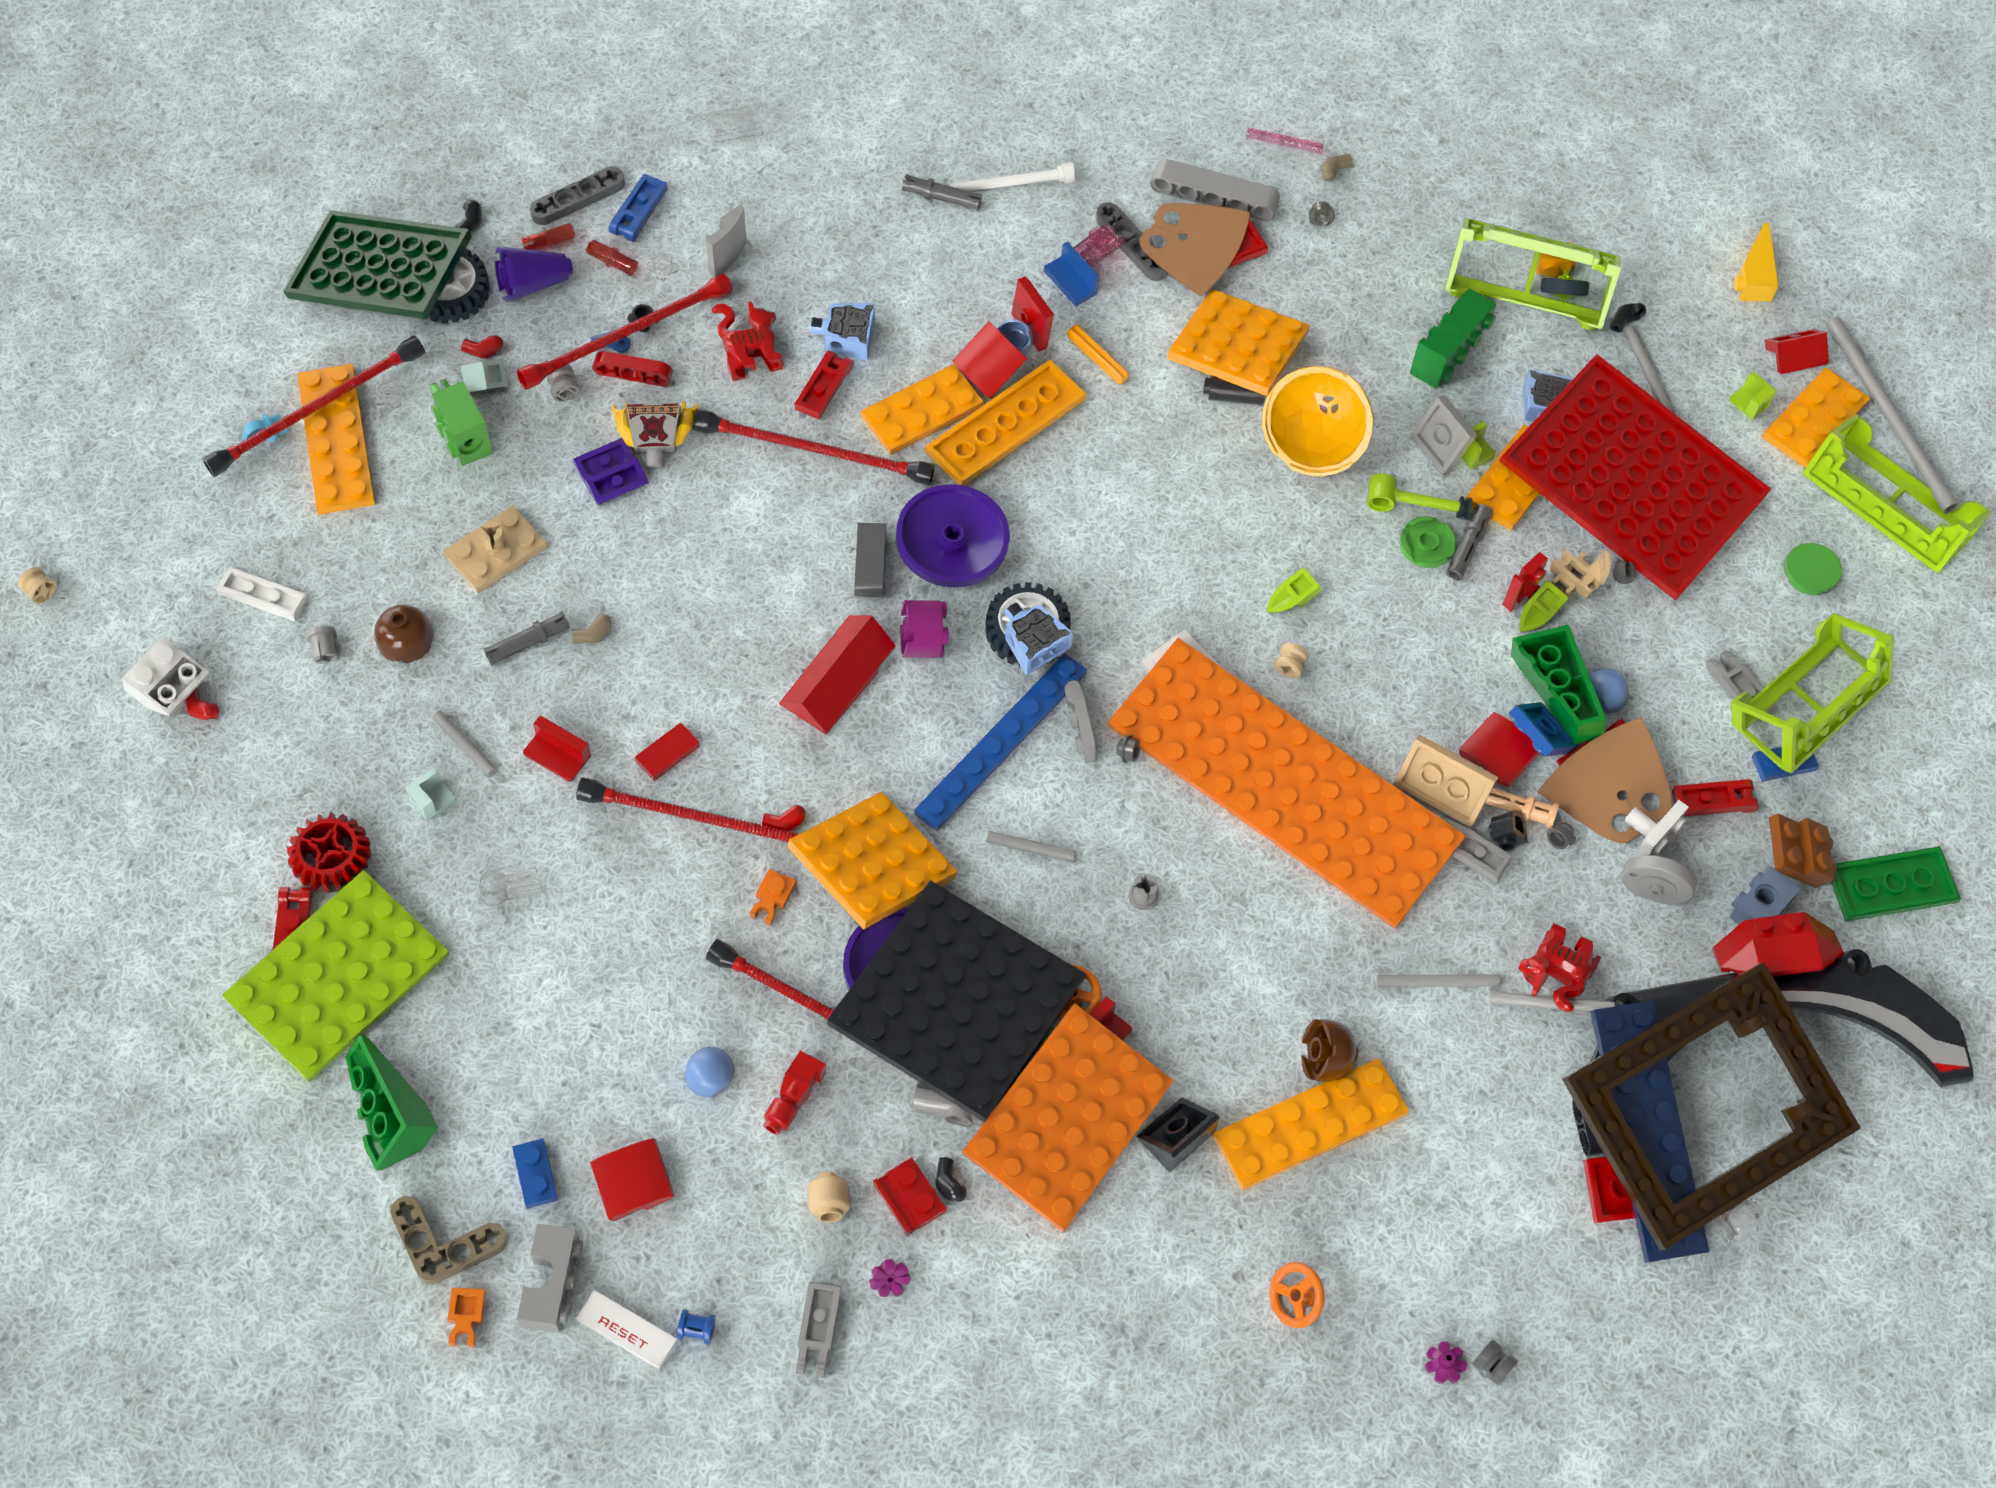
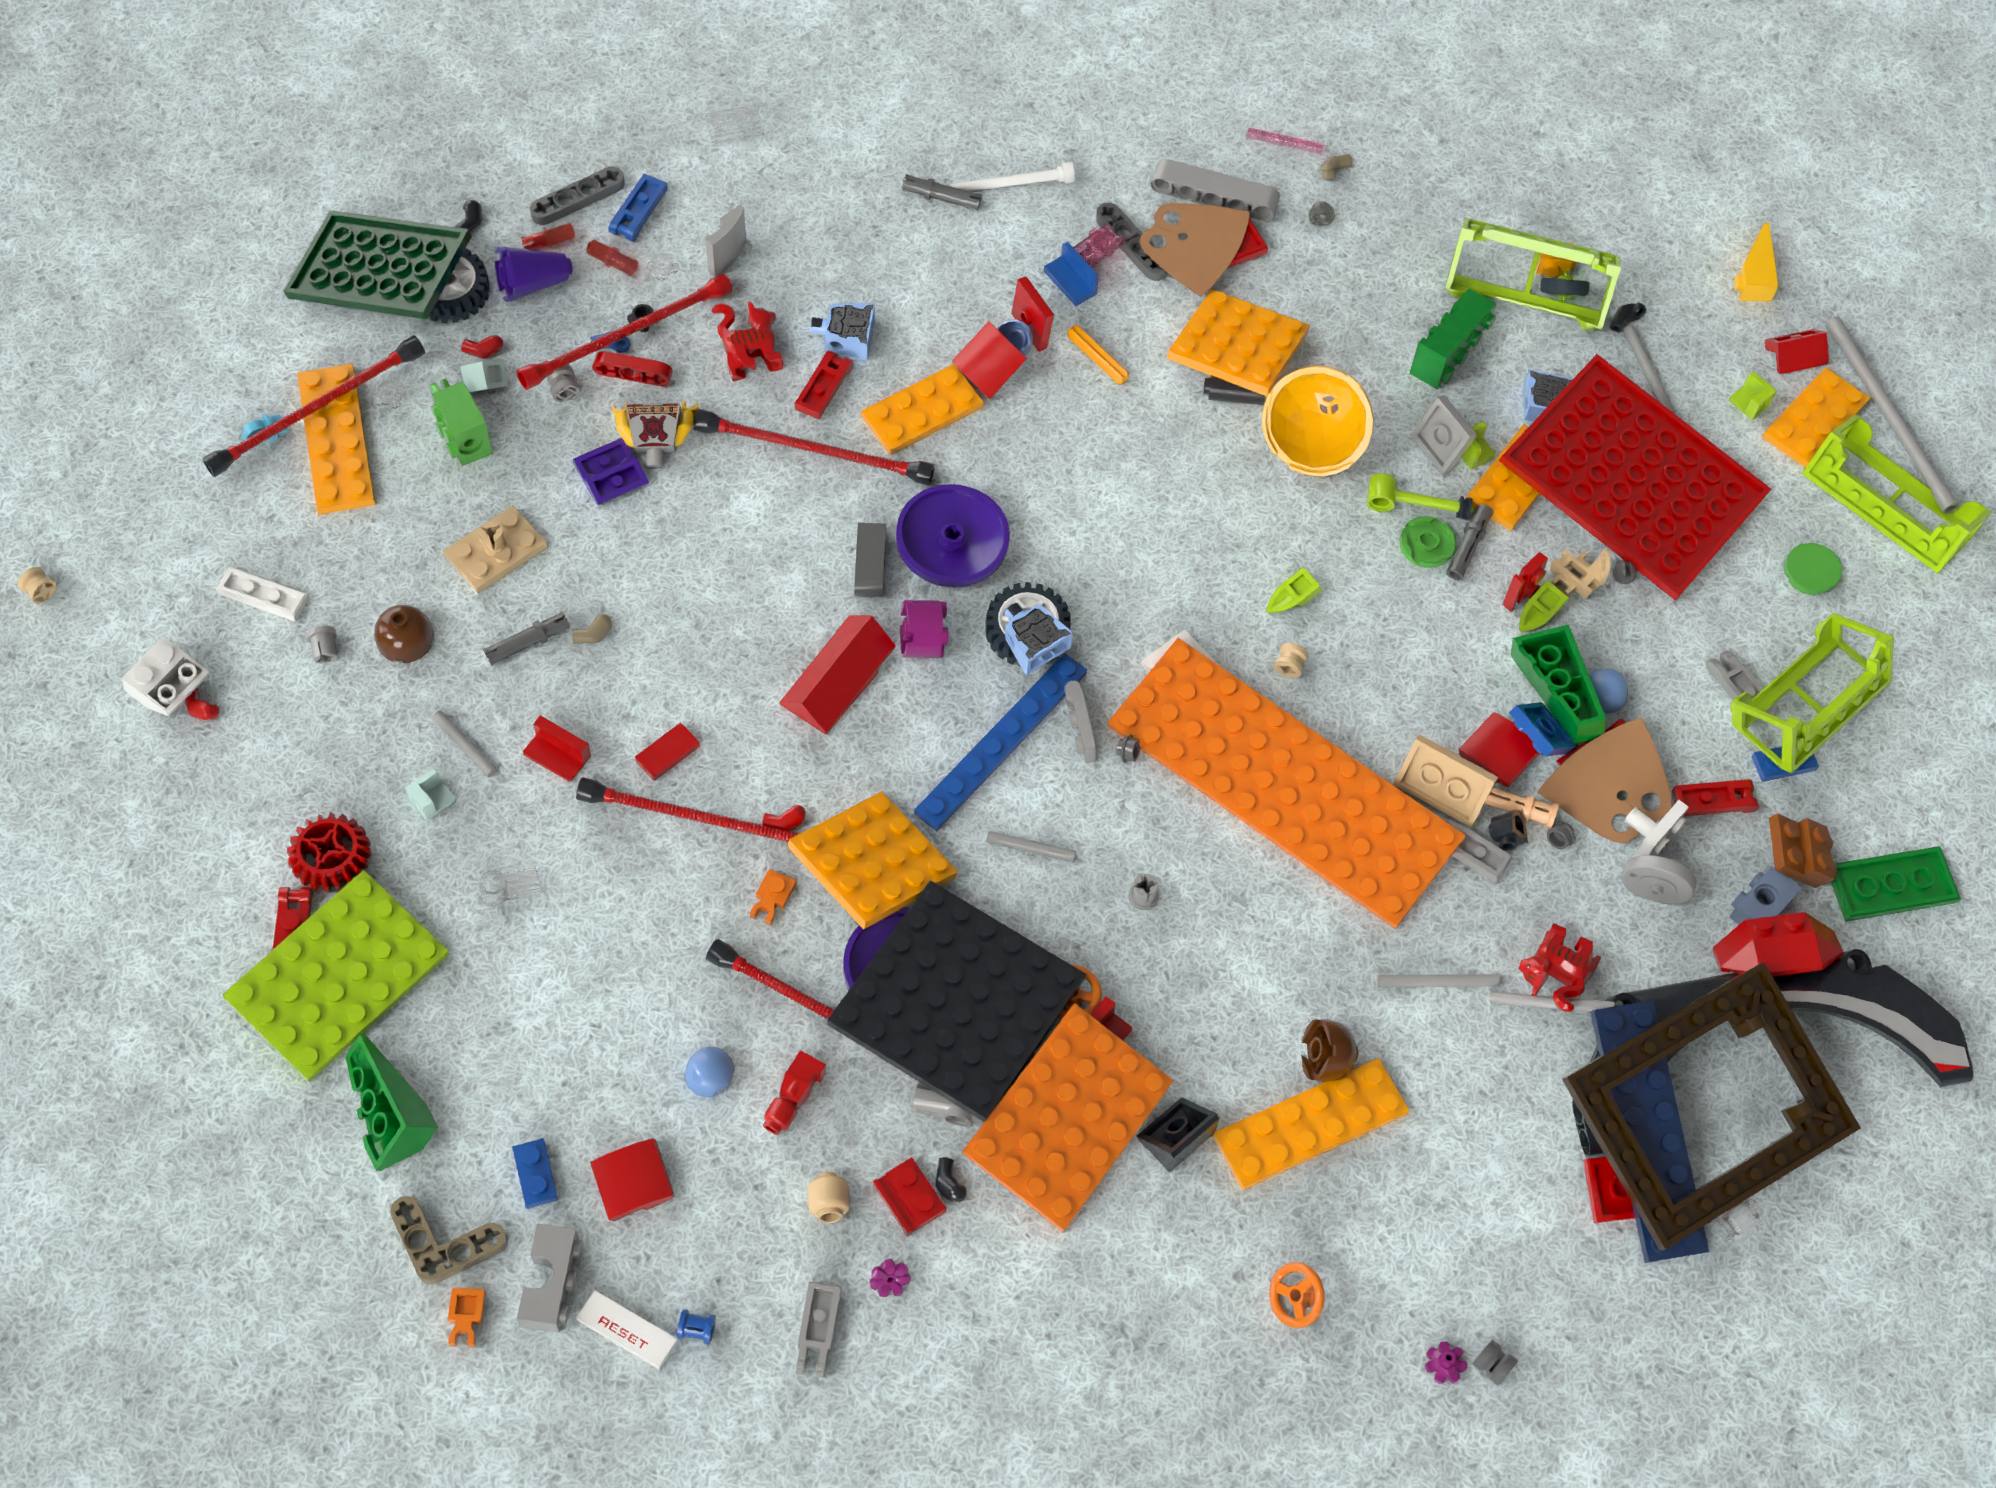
light orange plate [925,359,1086,486] -> none

